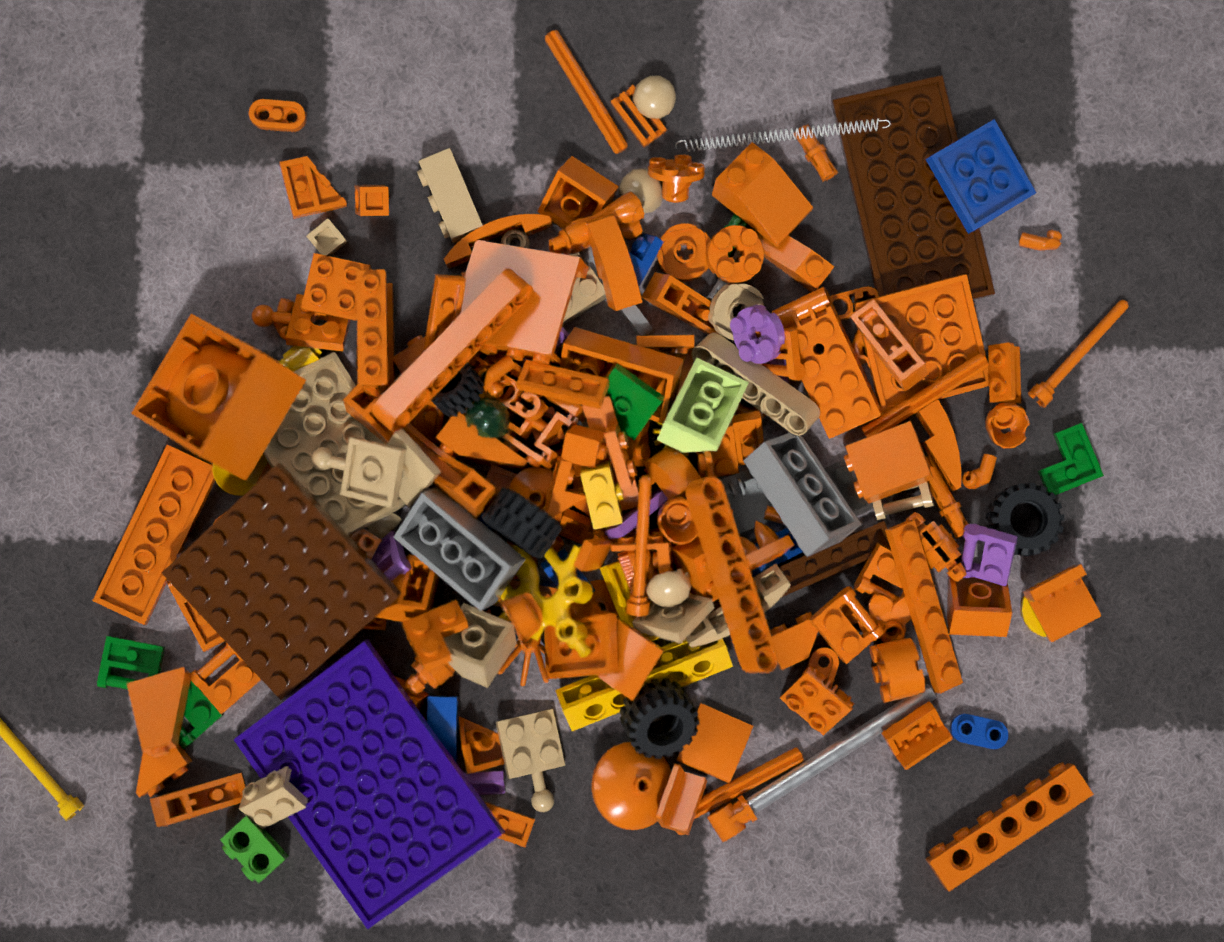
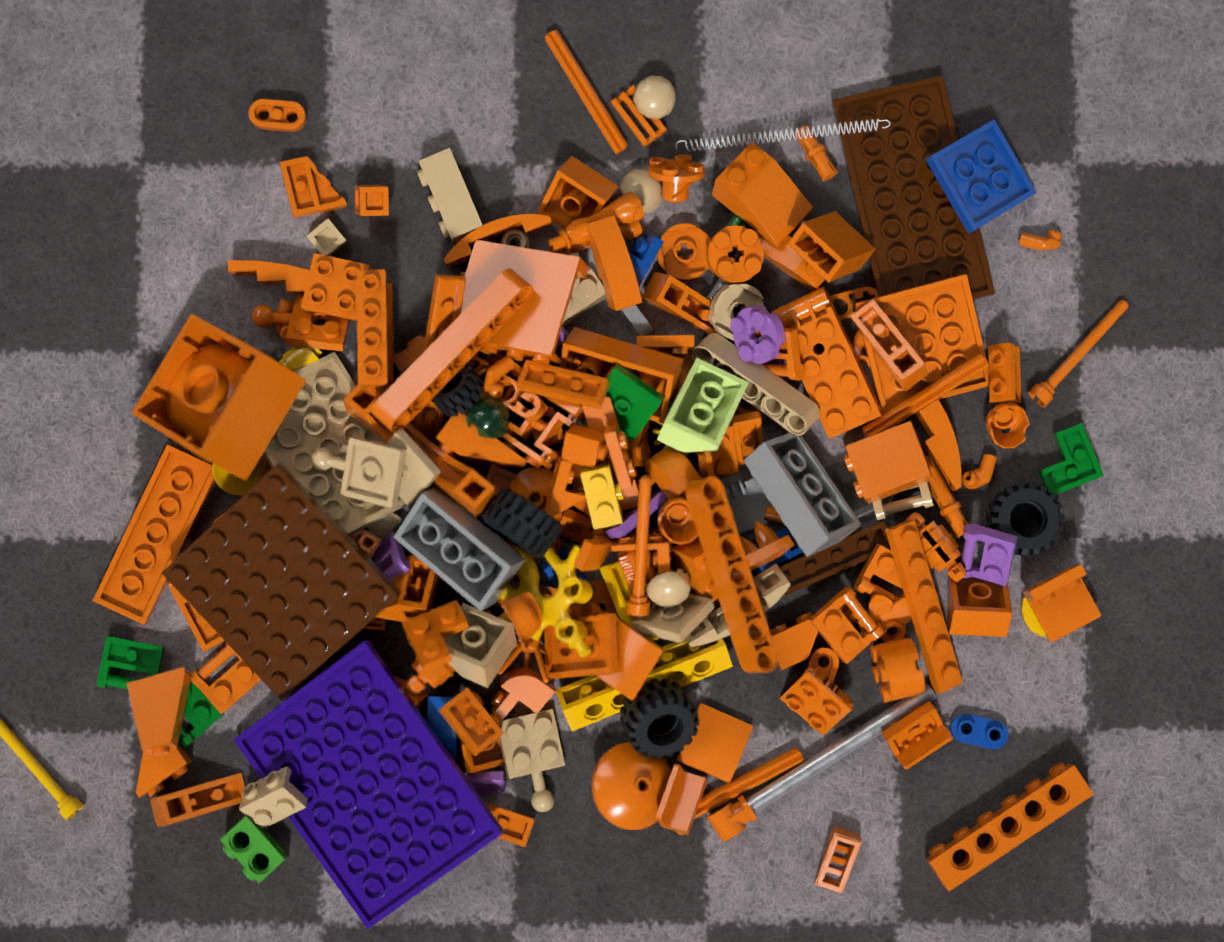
none -> orange slope [228,260,310,296]
none -> orange bracket [439,687,504,756]
none -> orange brick [491,668,555,722]
none -> orange brick [788,211,876,282]
none -> orange slope [815,826,862,893]

